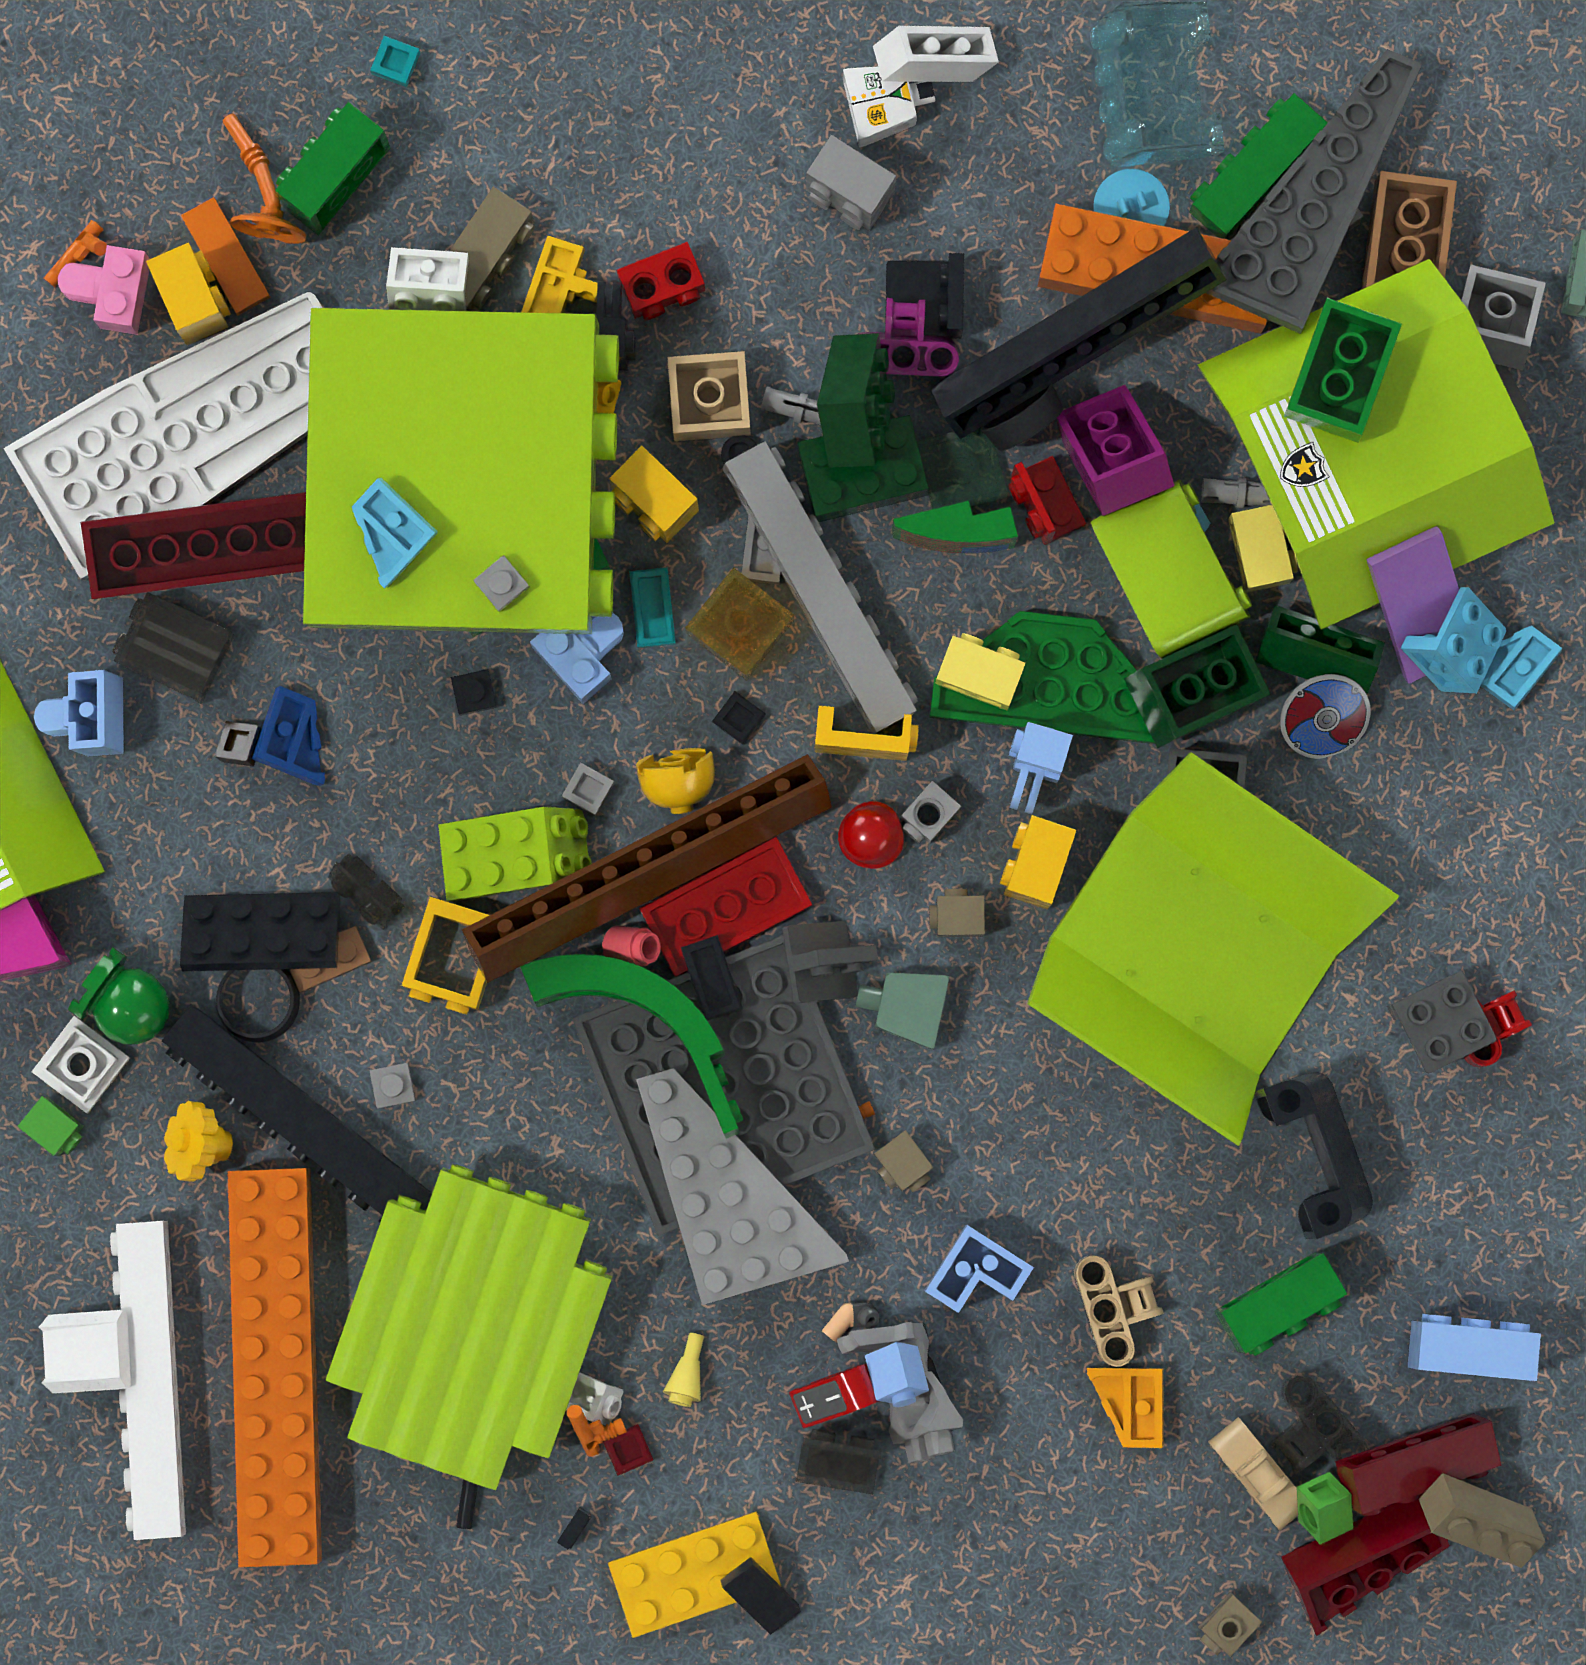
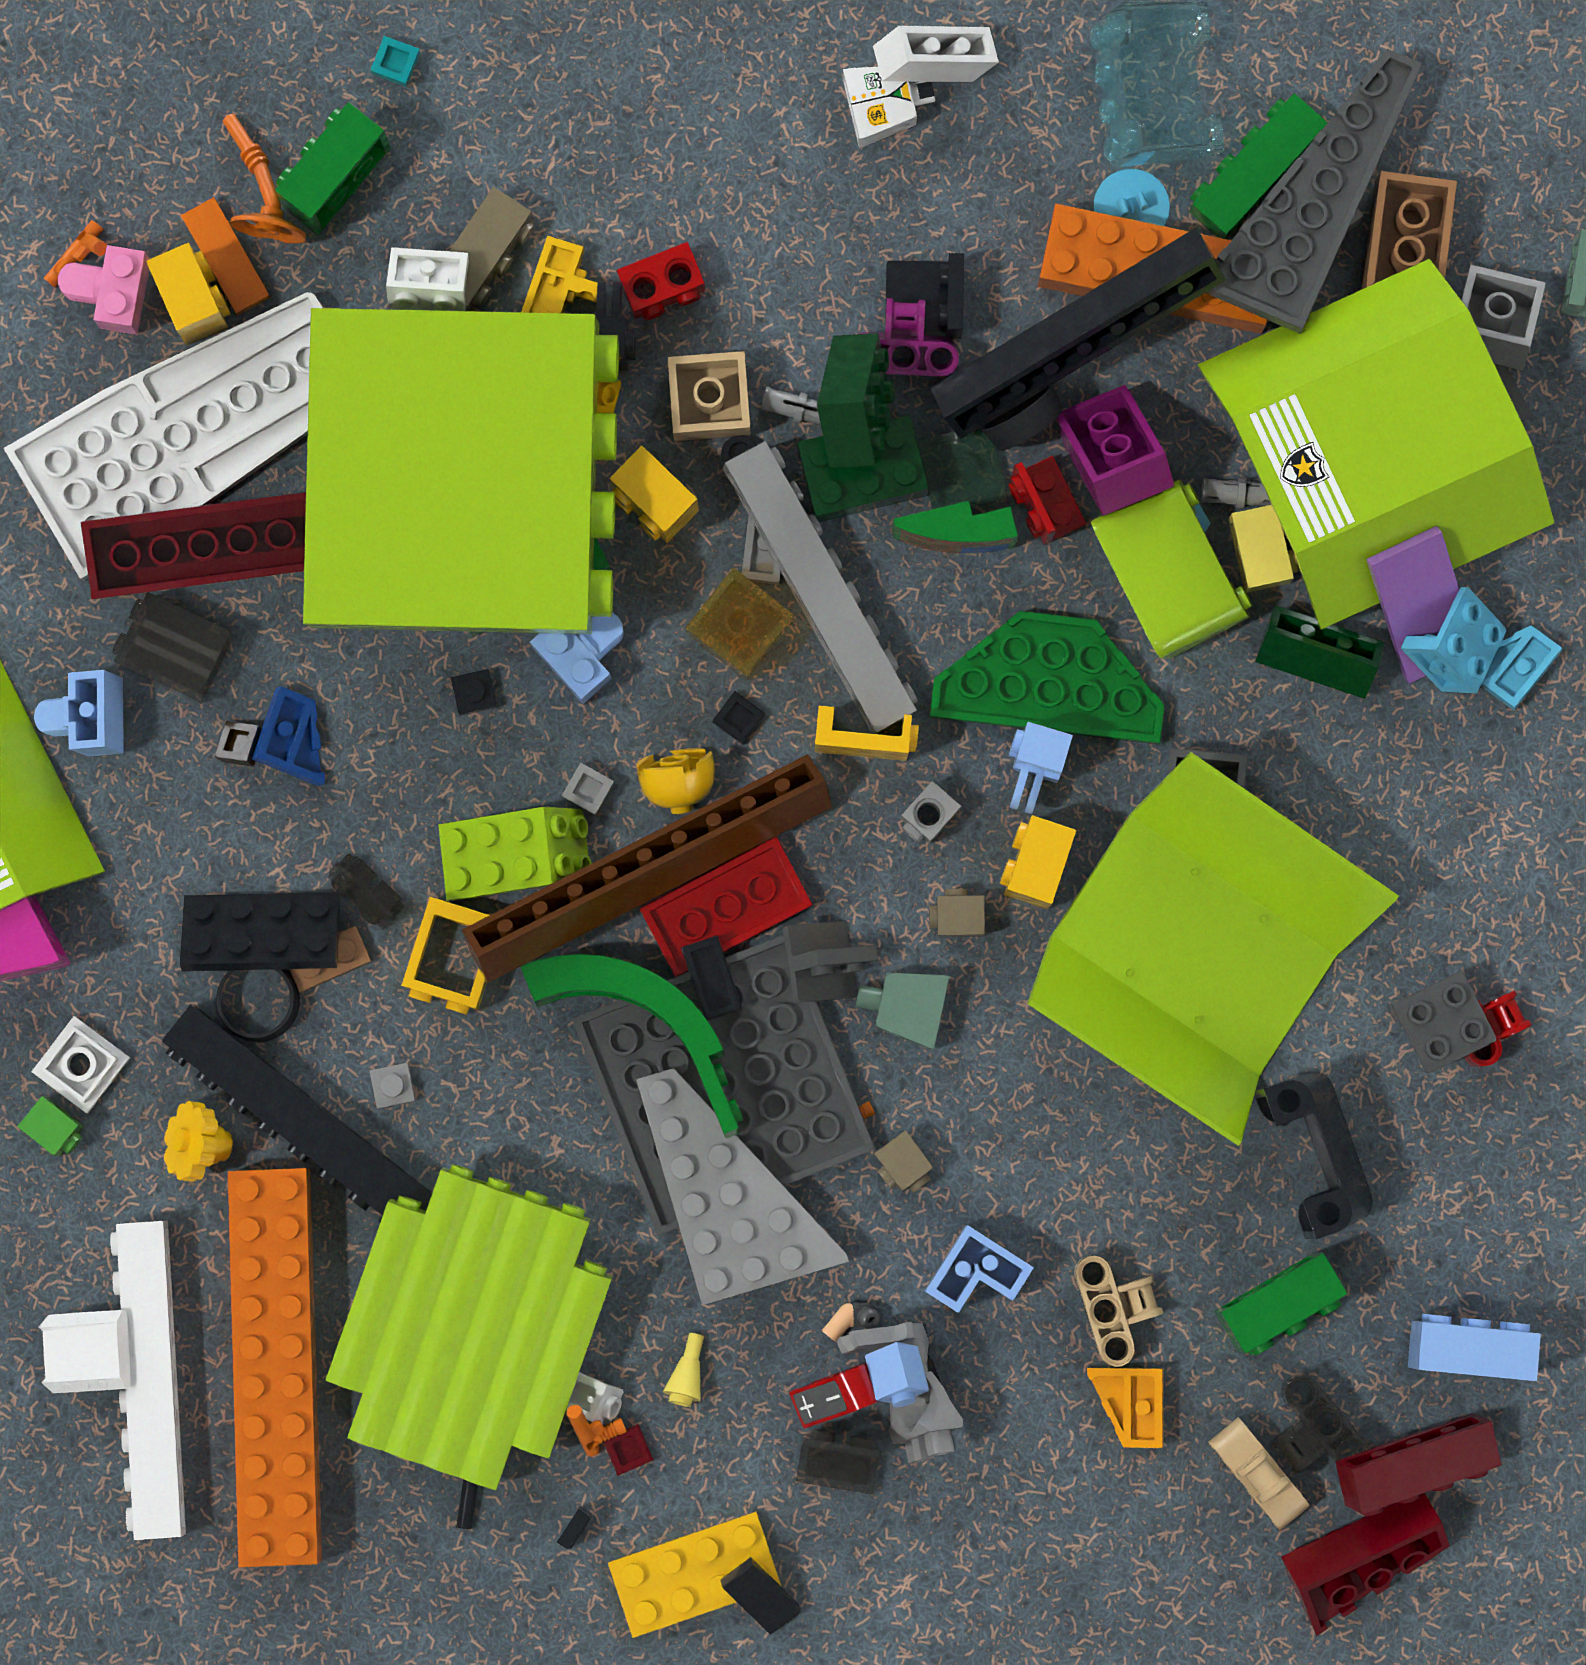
green tile [68,947,170,1045] -> none
medium azure wing [352,478,438,588] -> none
light grey plate [473,555,530,612] -> none
coral brick [602,926,661,967] -> none
teal tile [629,567,676,648] -> none
light grey brick [806,135,896,231] -> none
red helmet [838,801,904,869] -> none
light yellow brick [935,633,1025,711] -> none
dark green brick [1124,625,1270,749] -> none
dark tan brick [1198,1592,1262,1657] -> none
shield [1280,674,1371,759] -> none
green brick [1284,298,1402,443] -> none
bright green brick [1296,1472,1353,1544] -> none
dark tan brick [1419,1473,1546,1568] -> none

